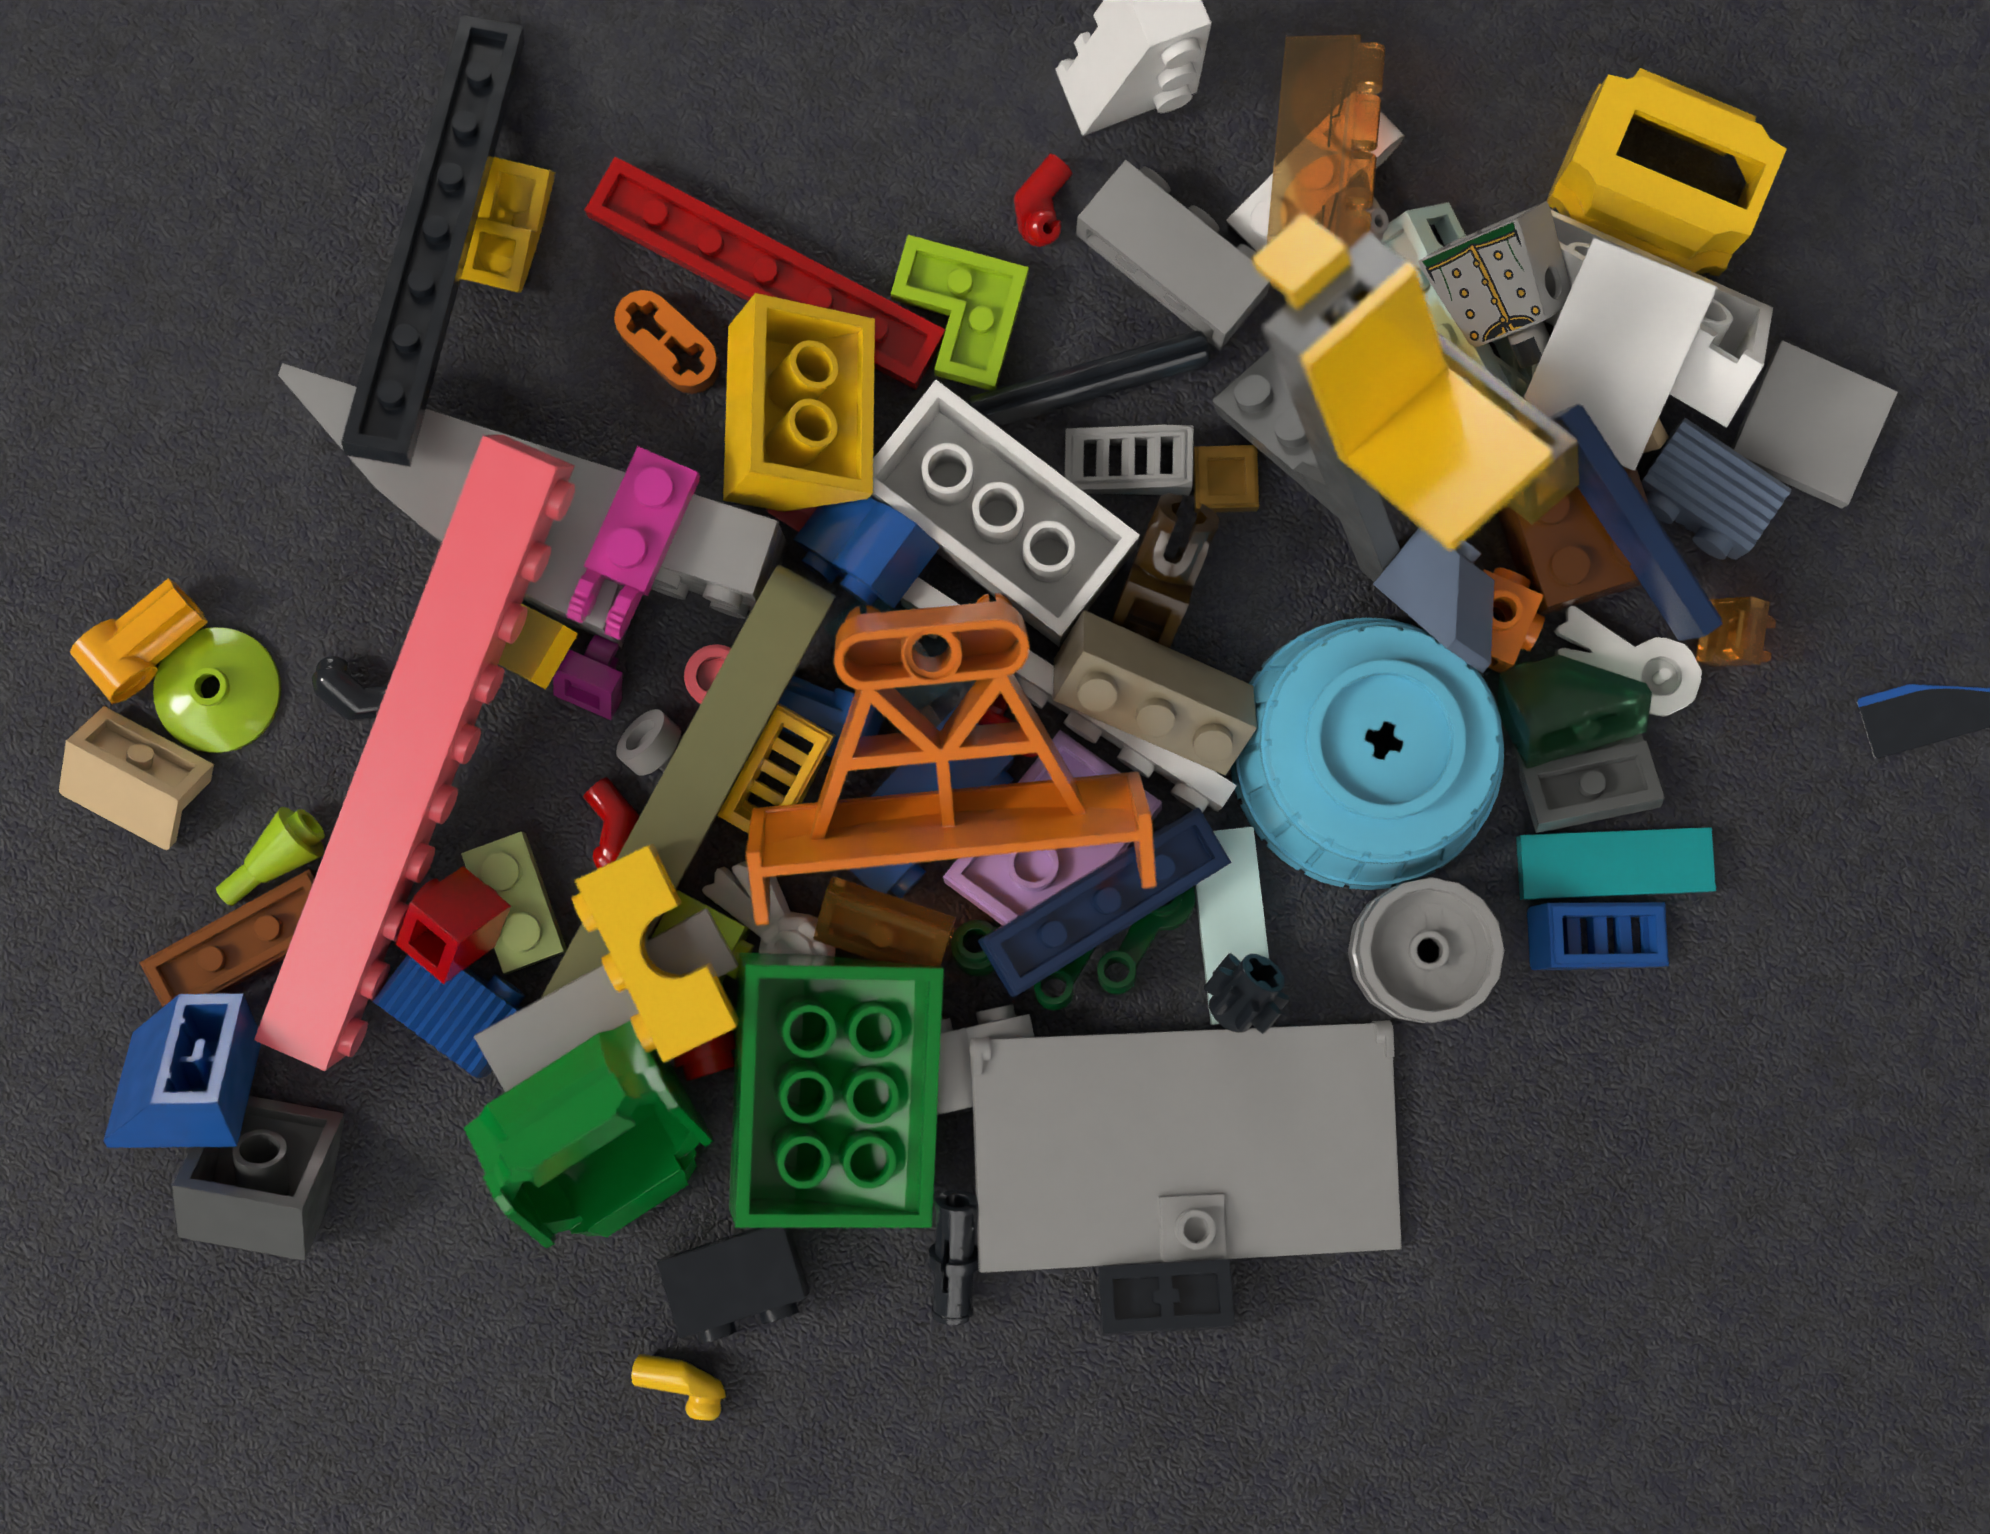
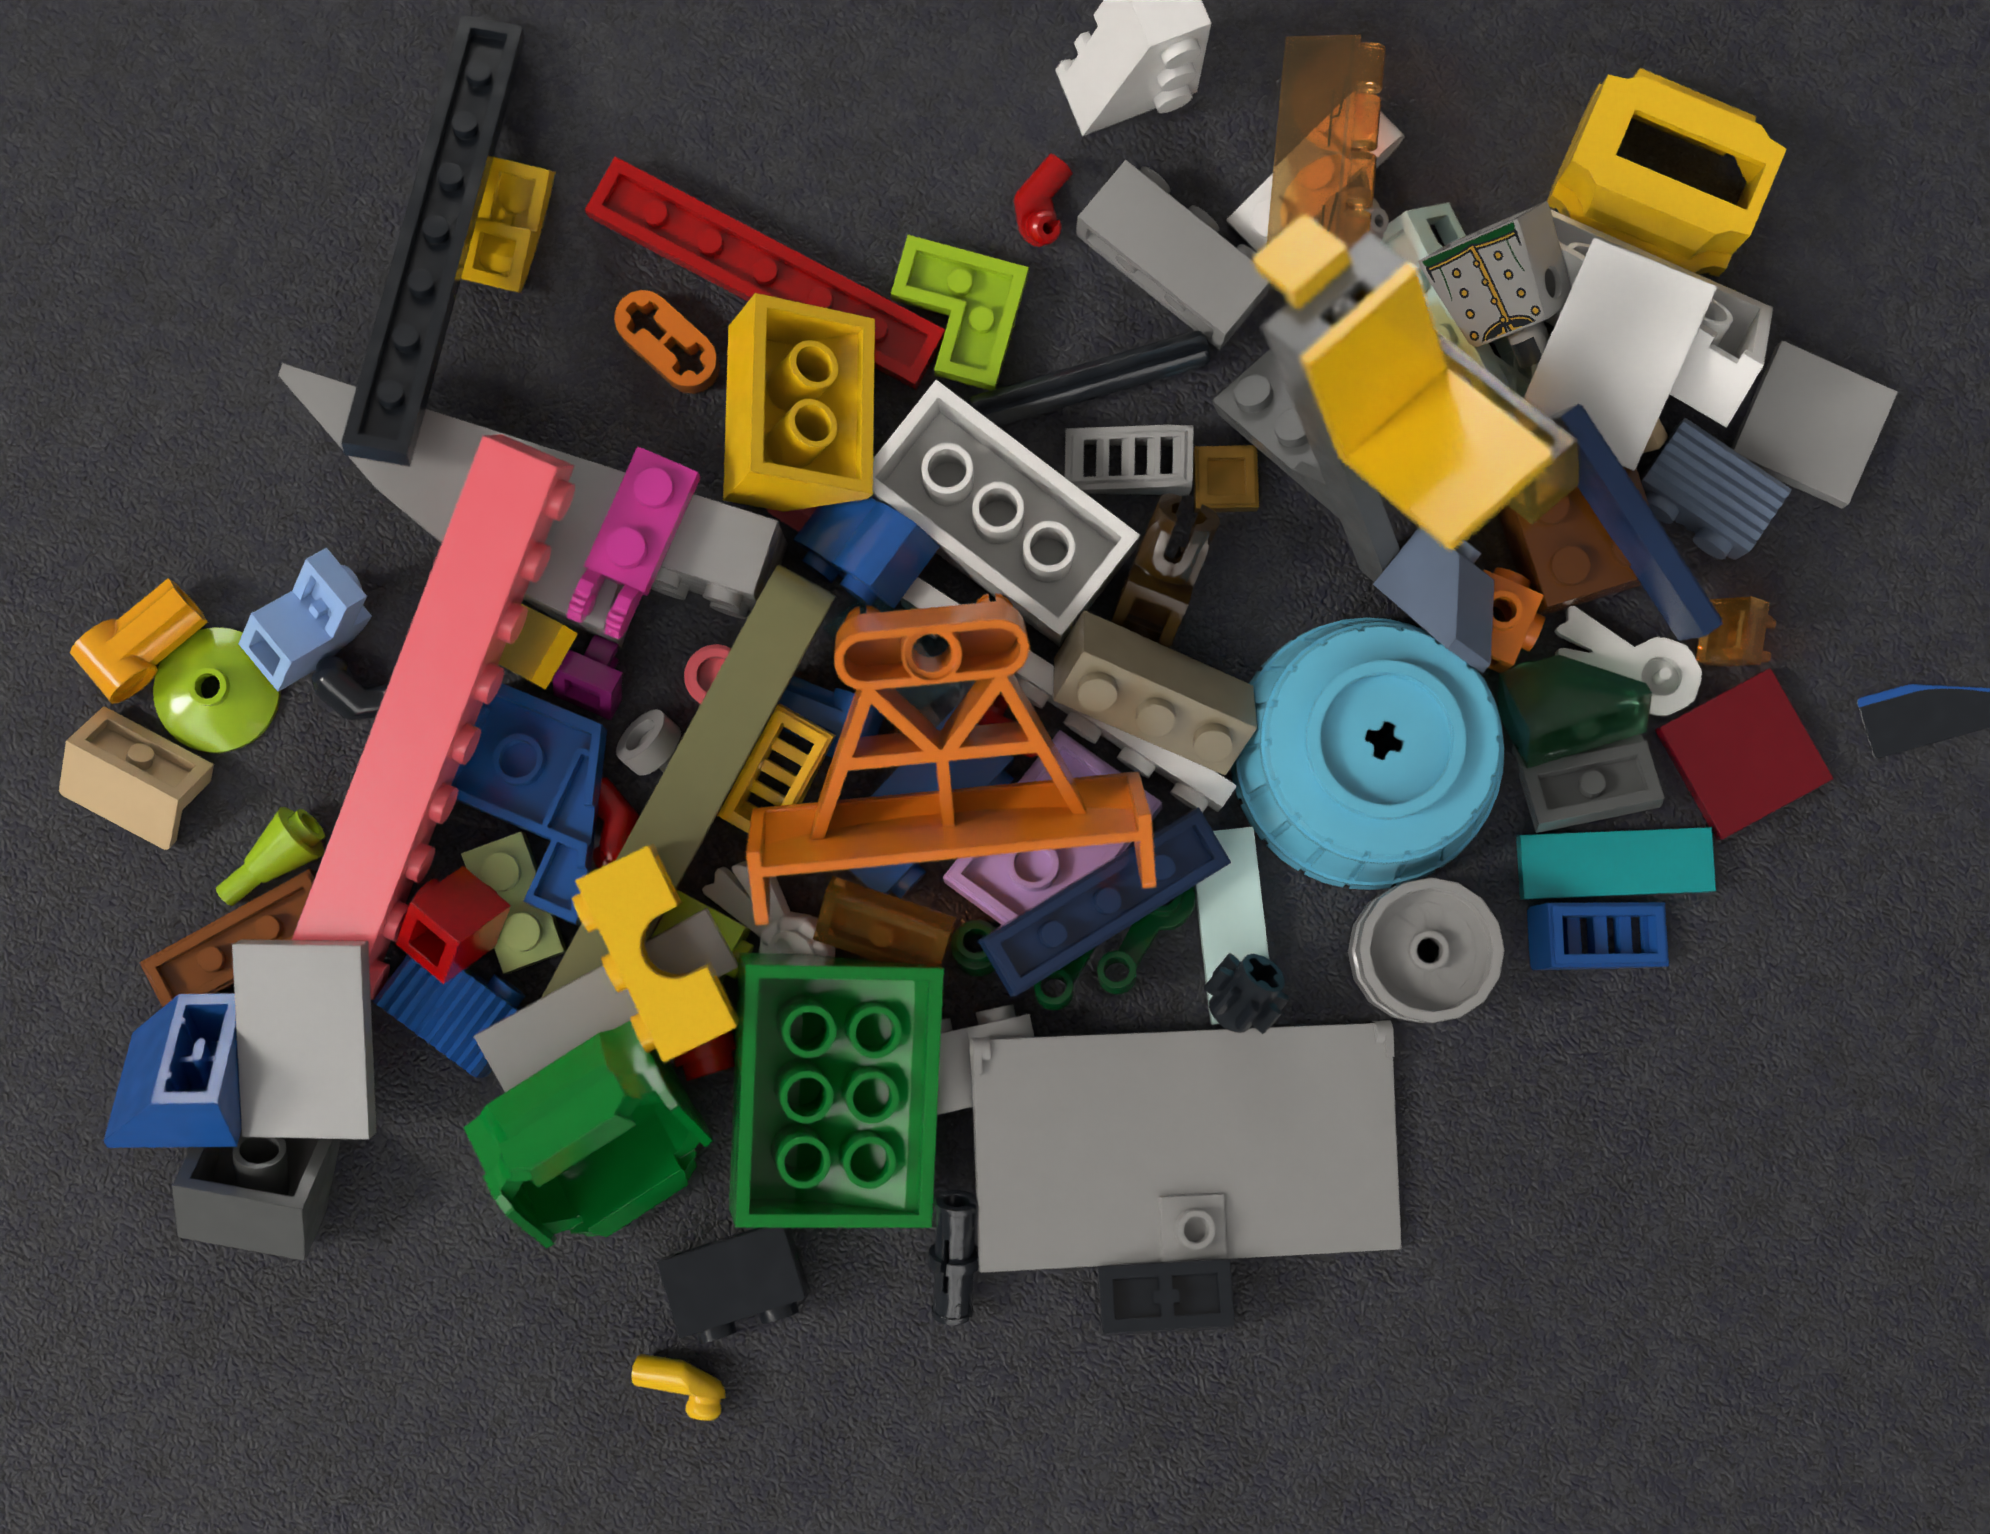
none -> light grey tile [232,940,377,1139]
none -> light blue brick [239,547,372,692]
none -> blue wing [451,683,607,927]
none -> dark red tile [1655,668,1834,841]

